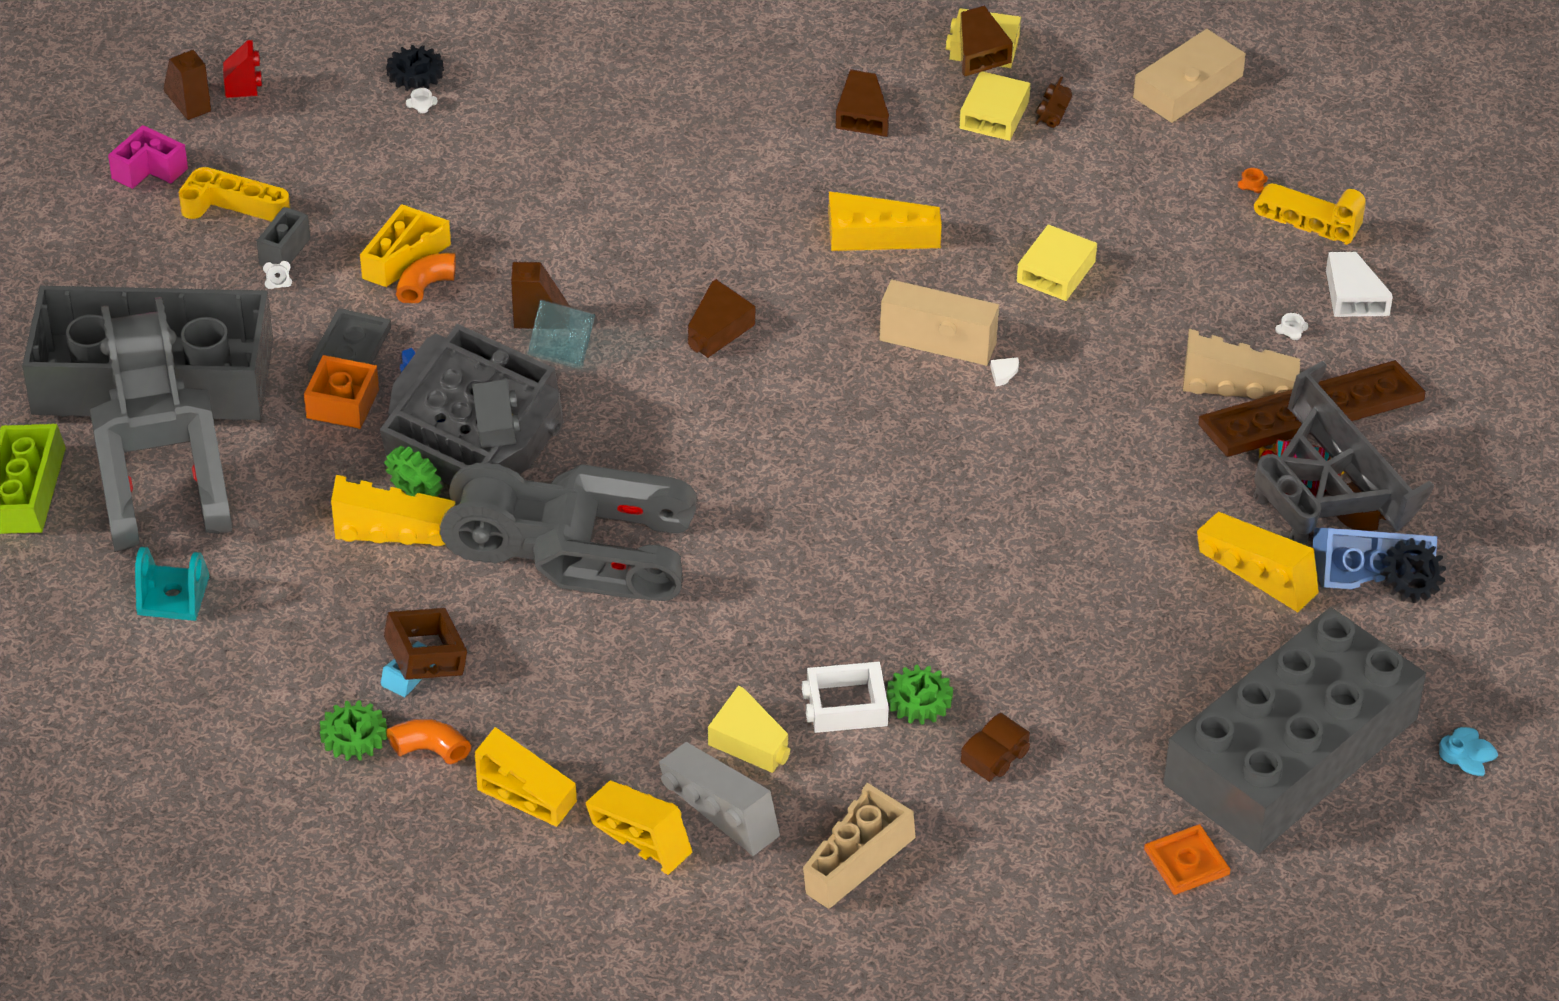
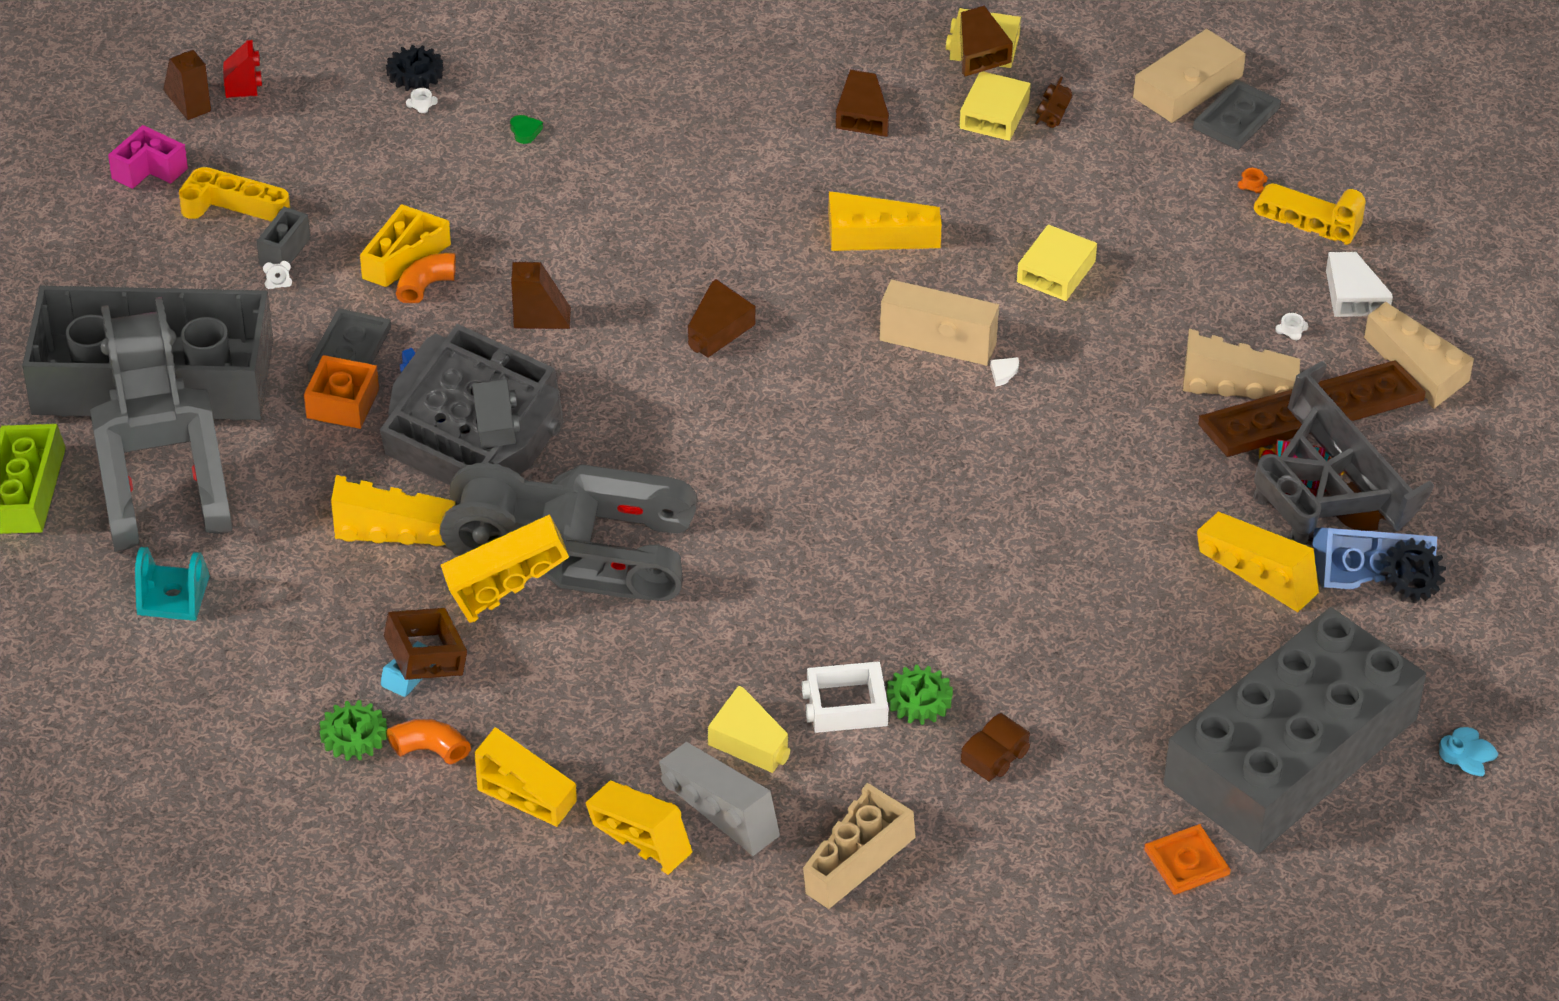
bright green gear [384,445,443,497] -> none
clear light blue tile [527,300,595,369] -> none
none -> yellow wedge [441,514,569,623]
none -> green tile [510,115,543,144]
none -> dark grey plate [1193,79,1281,150]
none -> tan wedge [1364,302,1474,409]

